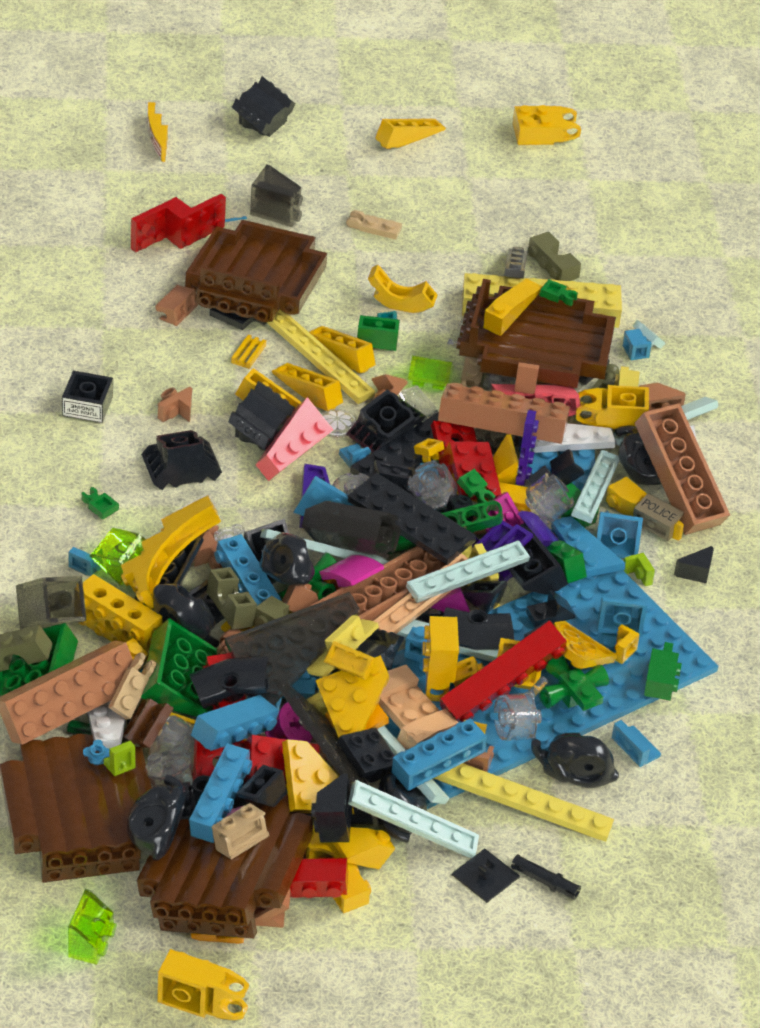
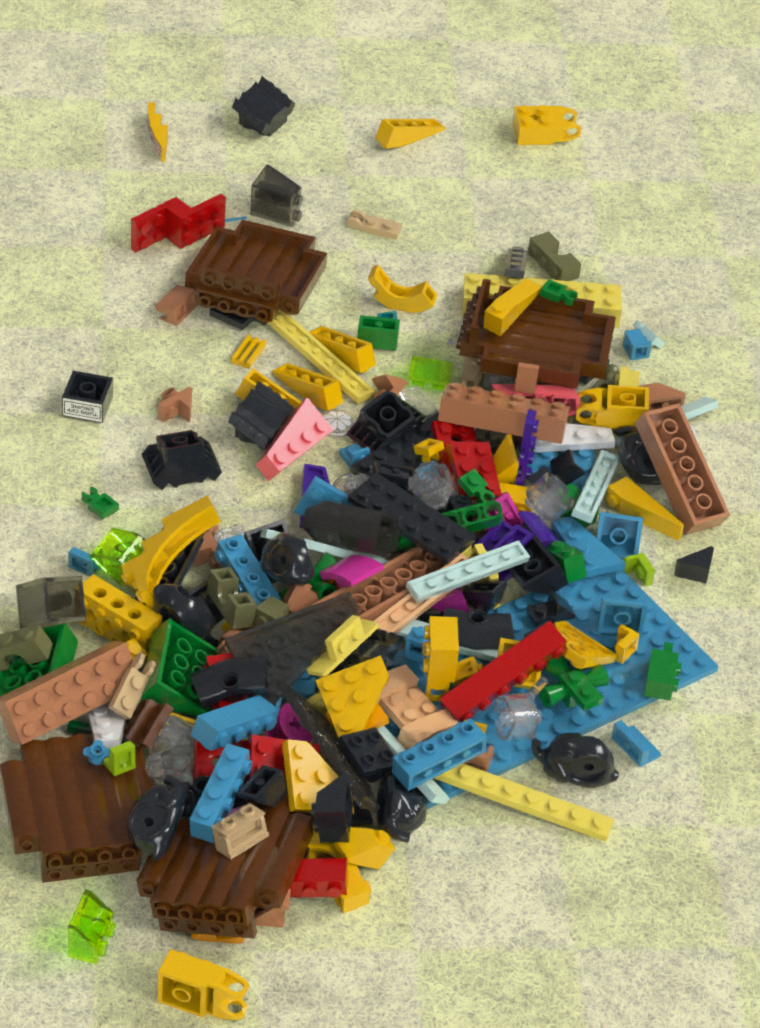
yellow plate [324,641,376,680] -> none
light aqua tile [348,780,479,858] -> none
black piece [452,849,520,903] -> none
black pin [511,854,581,900] -> none
dark tan panel [633,493,684,541] -> none

